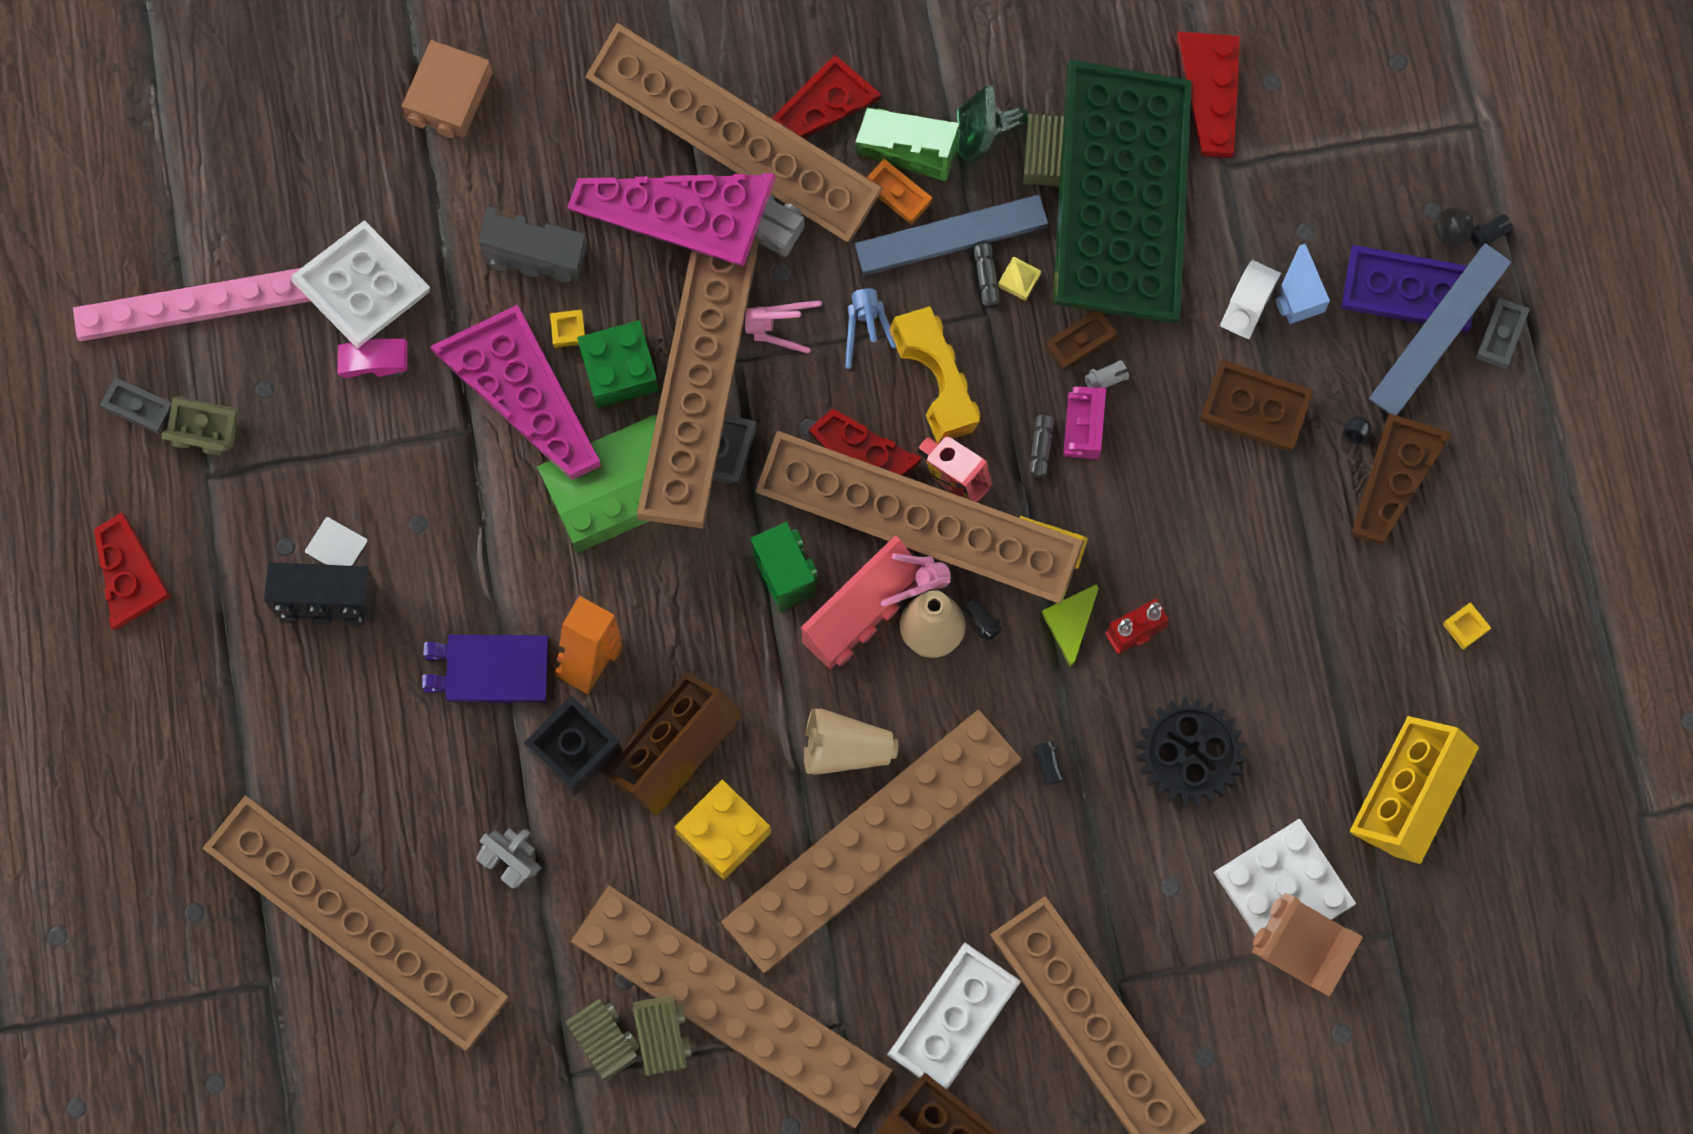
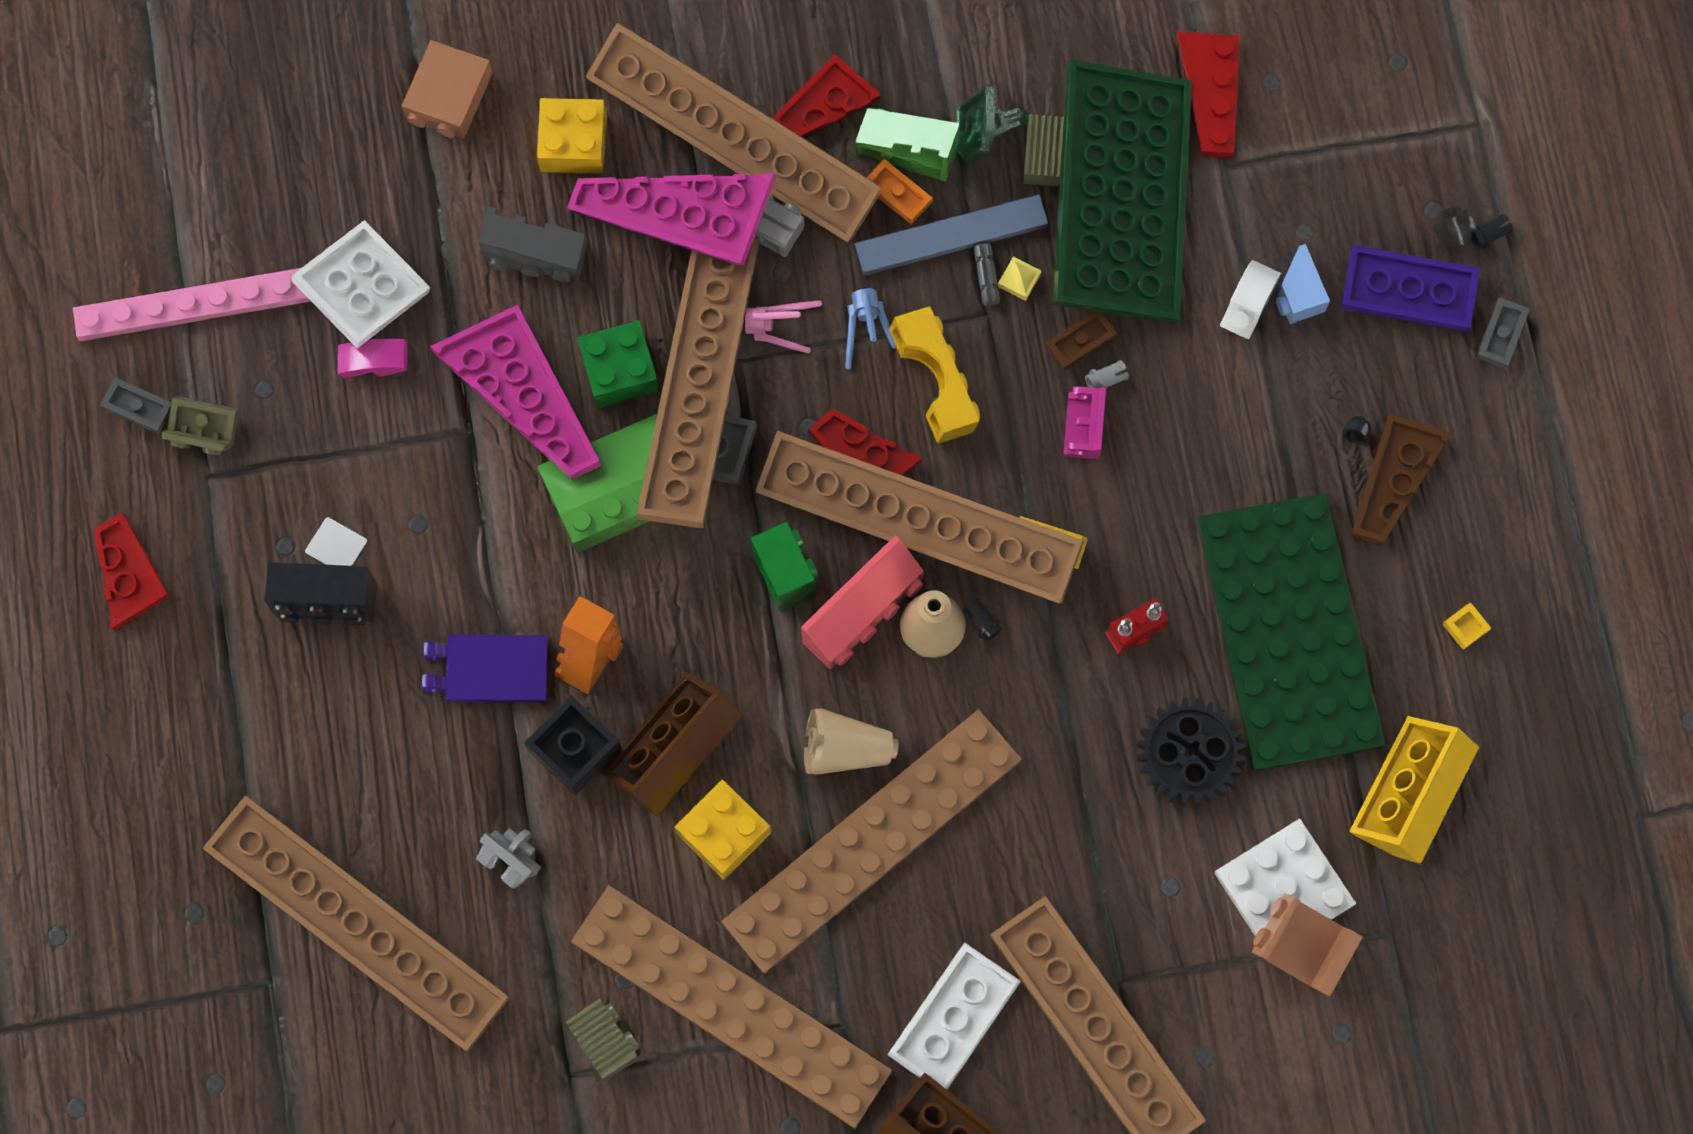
yellow plate [550,310,585,348] -> none
olive brick [633,995,692,1075] -> none
bright pink plant [881,553,951,607] -> none
coral torso [918,437,992,503] -> none
dark grey axle [1029,415,1054,479] -> none
black pin [1033,741,1065,786] -> none
lime tile [1042,584,1099,666] -> none
reddish brown plate [1199,359,1314,453] -> none
sand blue tile [1368,243,1511,415] -> none
none -> yellow brick [537,98,607,174]
none -> dark green plate [1197,493,1385,772]

